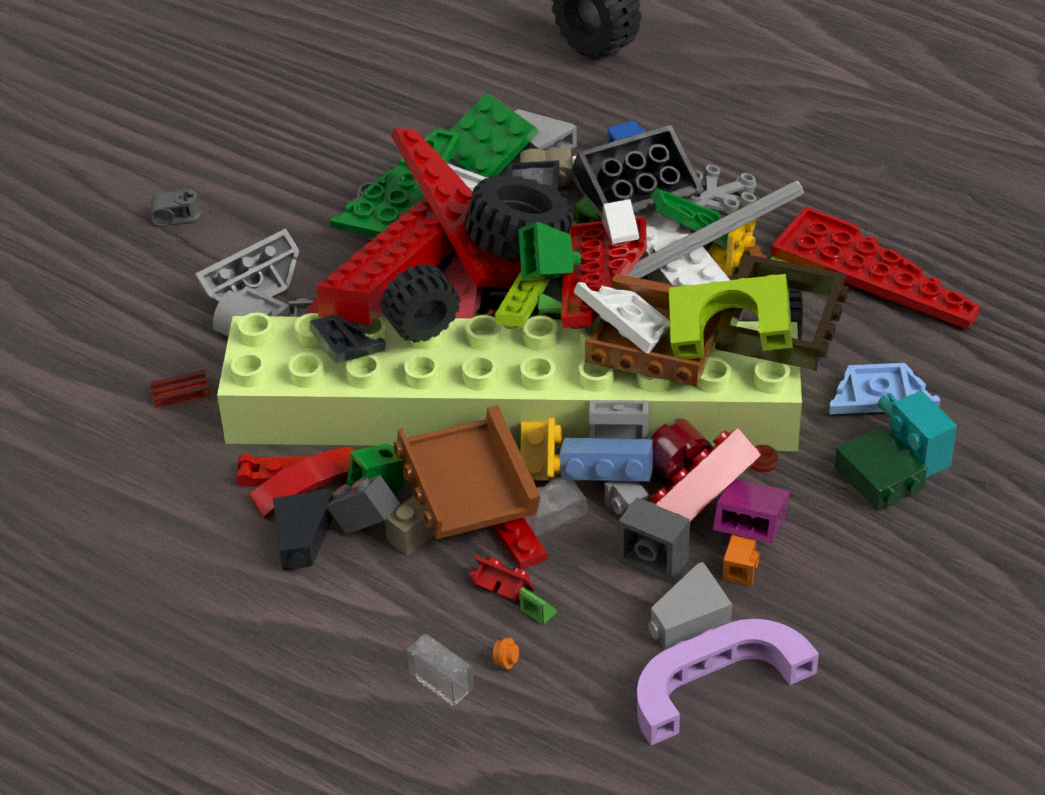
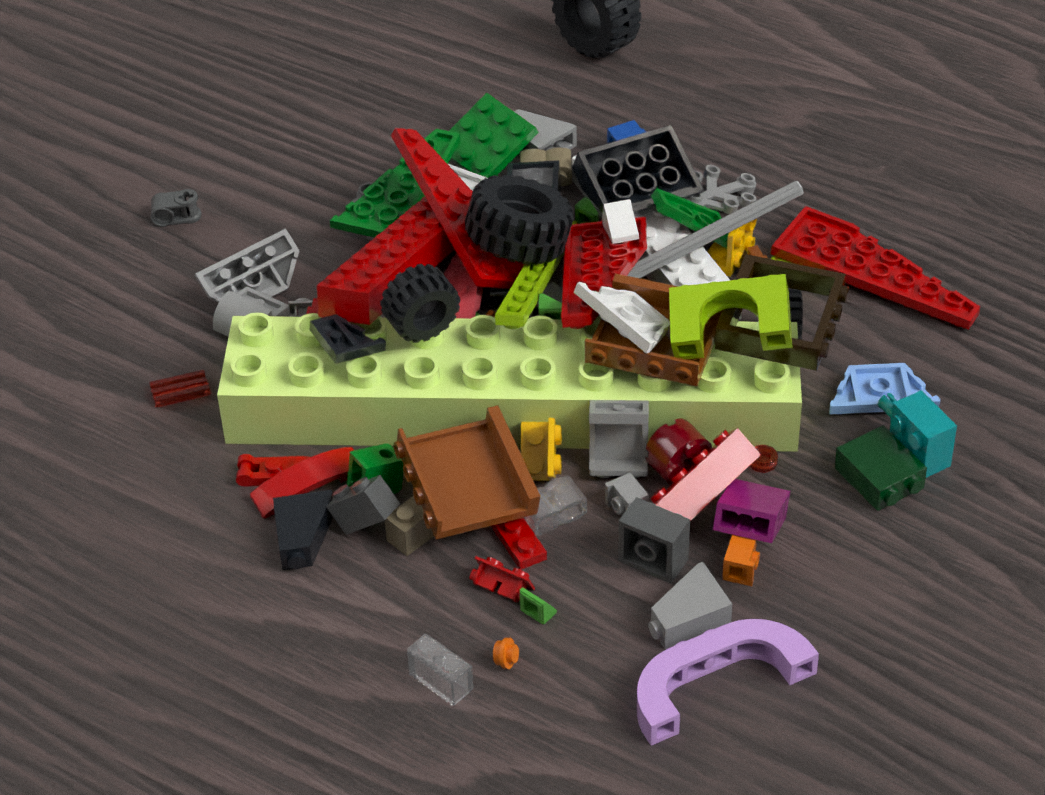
green torso [518,222,581,281] -> none
medium blue brick [560,438,653,481] -> none

